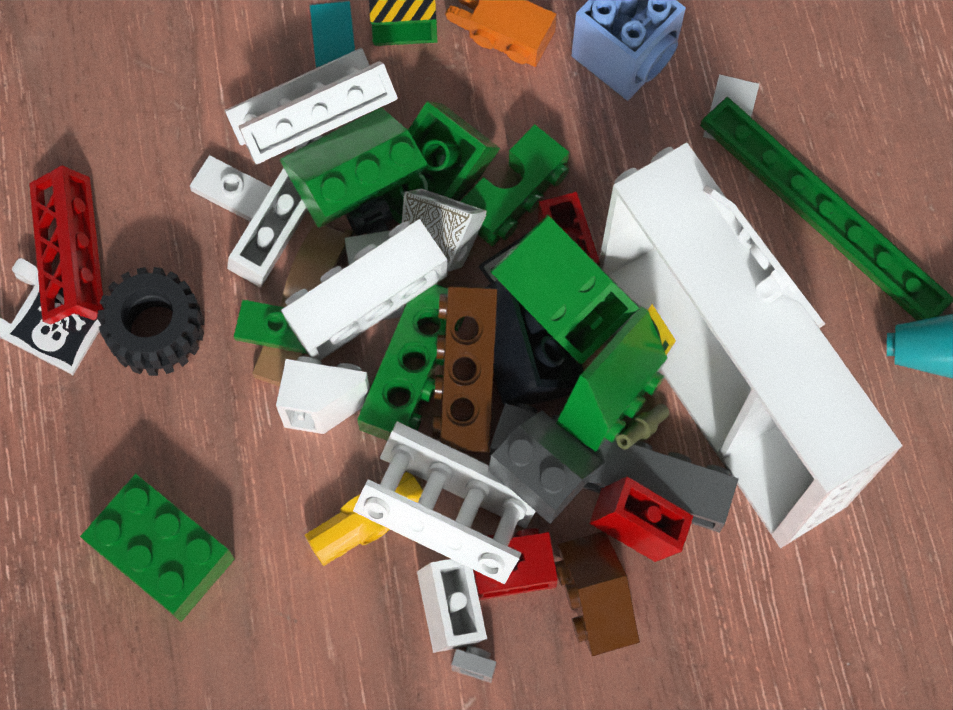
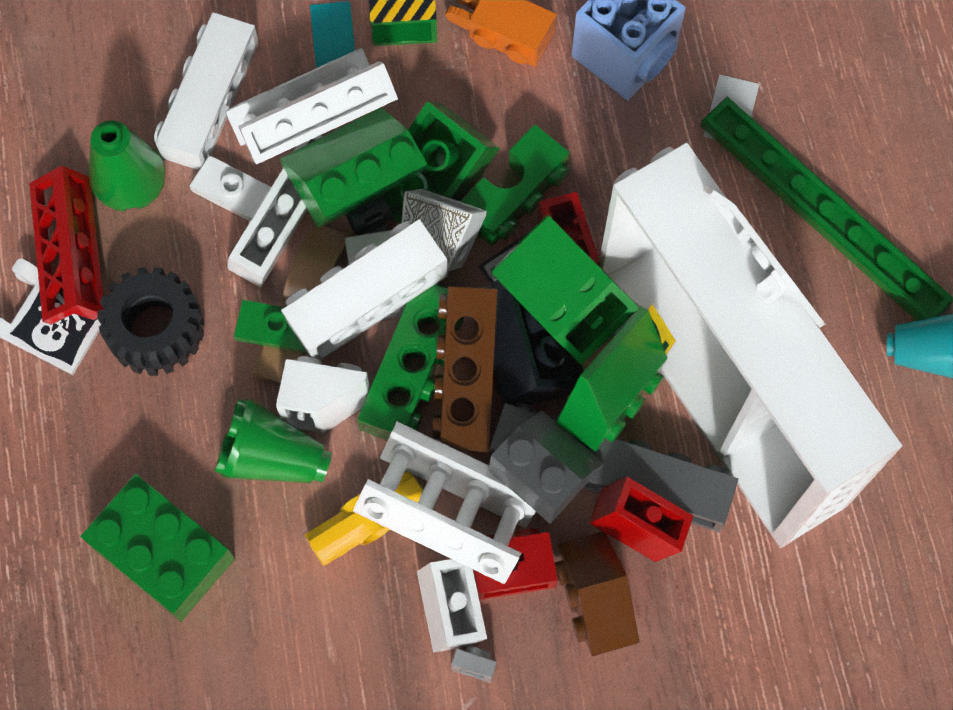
olive bar [616,404,669,450] -> none
none -> green cone [89,120,165,211]
none -> white brick [154,12,259,170]
none -> green cone [214,398,332,483]

